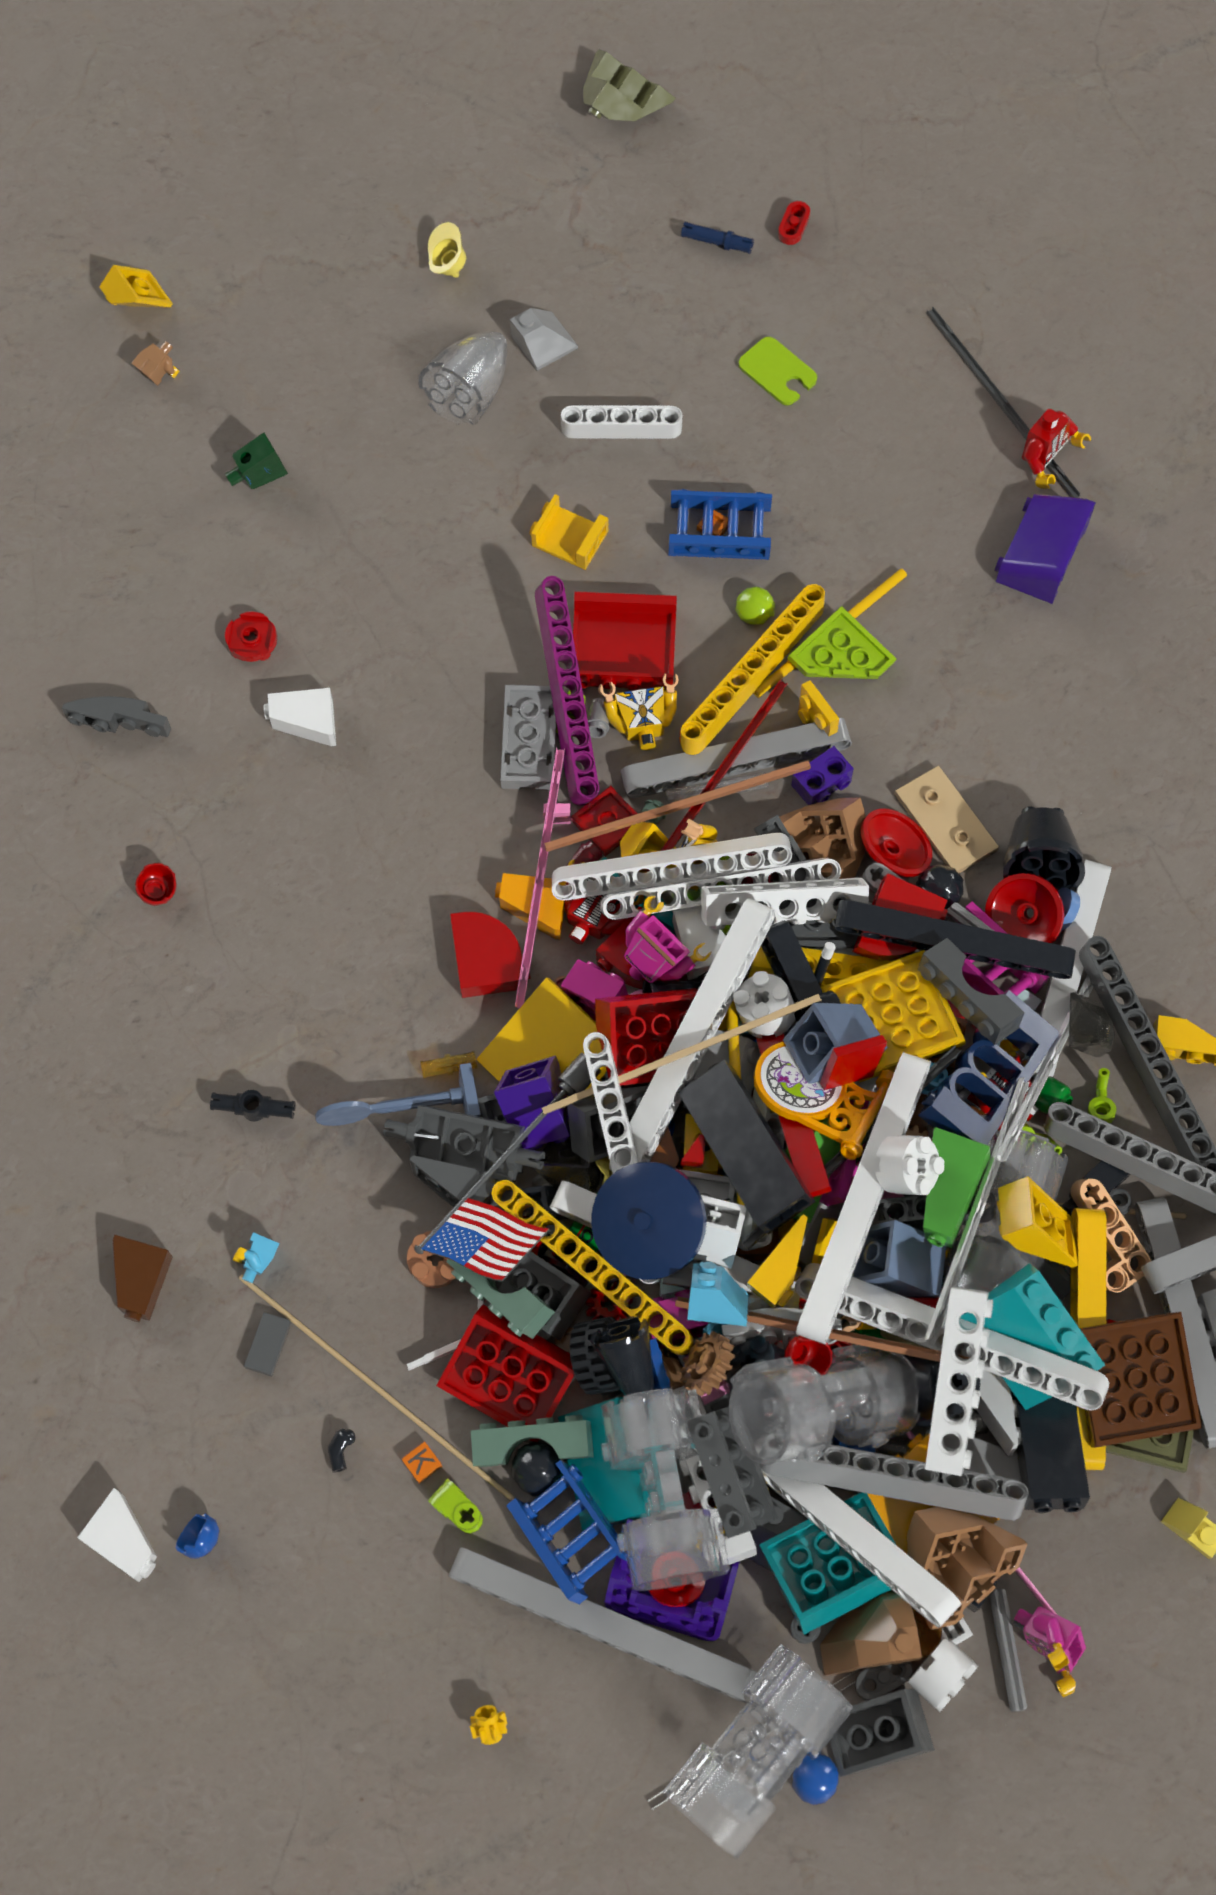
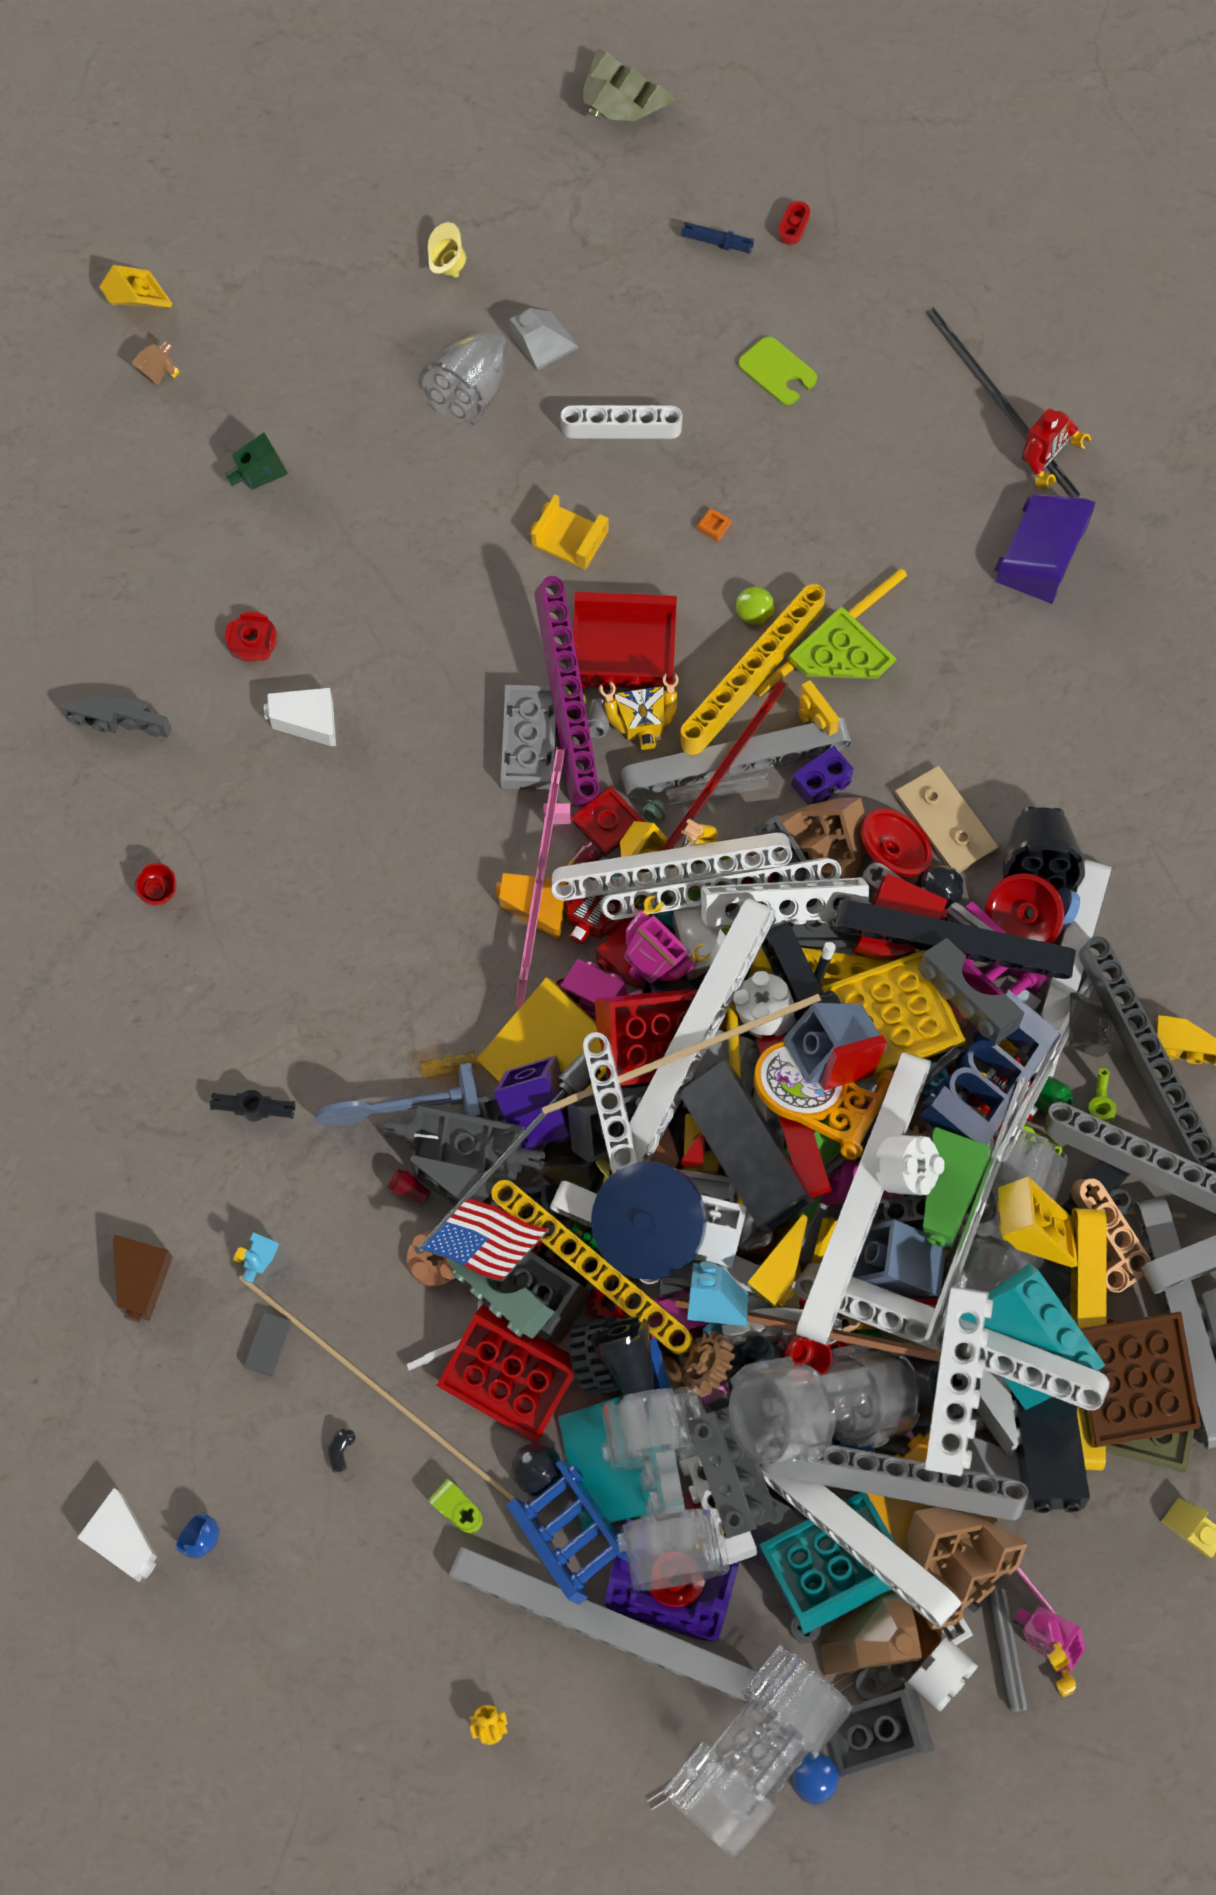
orange tile [401,1441,442,1484] -> none
red brick [450,912,531,998] -> none
sand green arch [471,1415,594,1467] -> none
nougat piece [544,760,811,852] -> none
blue fence [669,489,772,560] -> none
none -> dark red cone [387,1168,431,1205]

